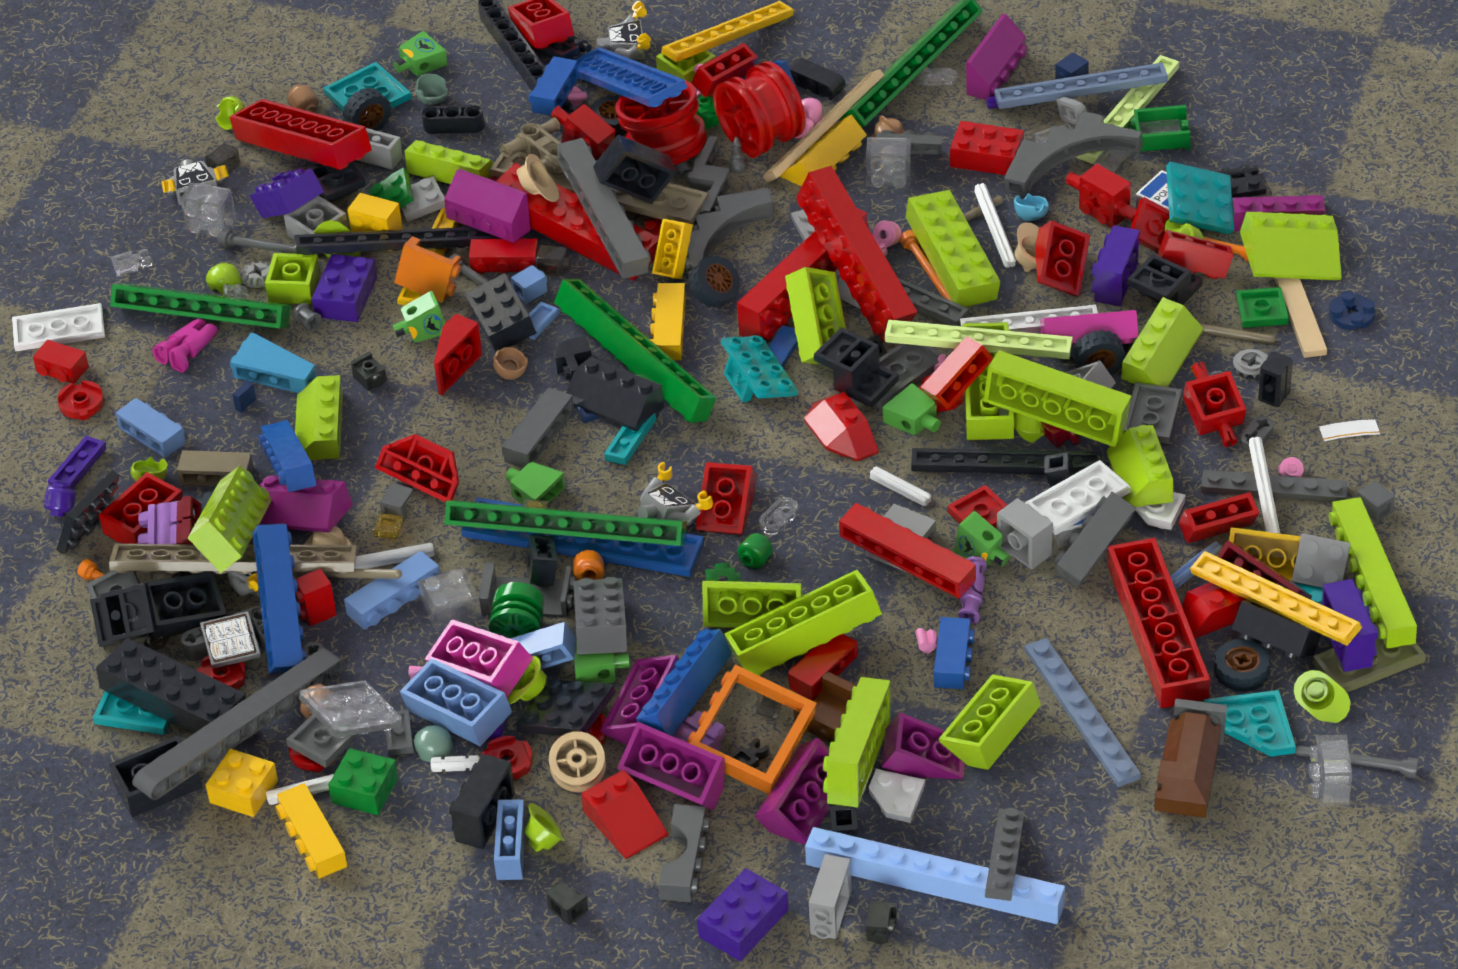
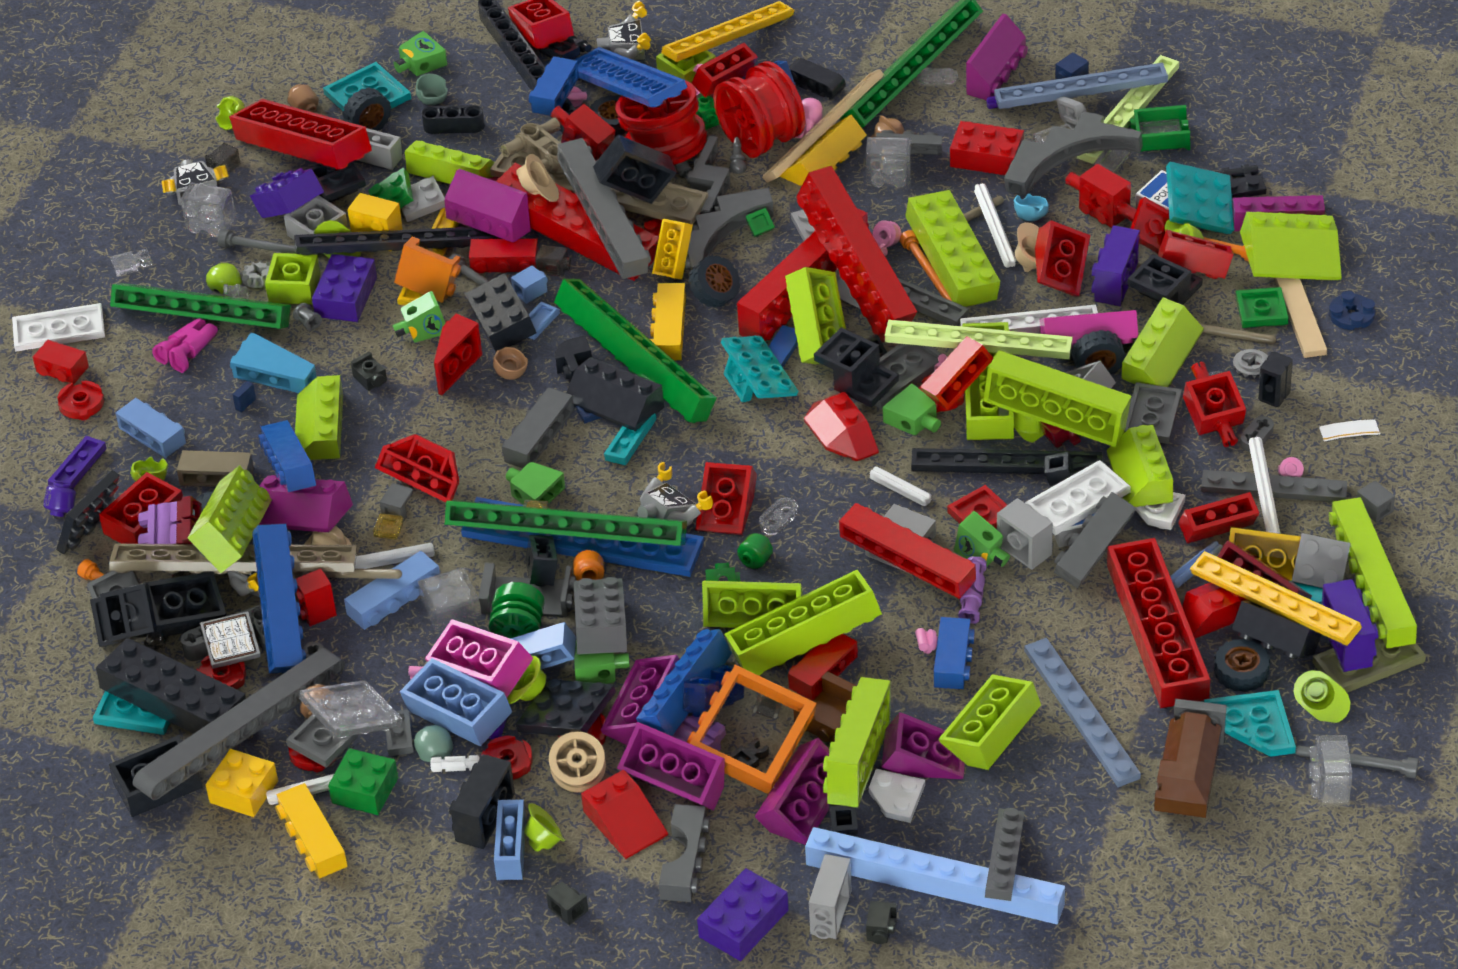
none -> clear blue arch [683,665,744,717]
none -> green plate [745,208,775,237]

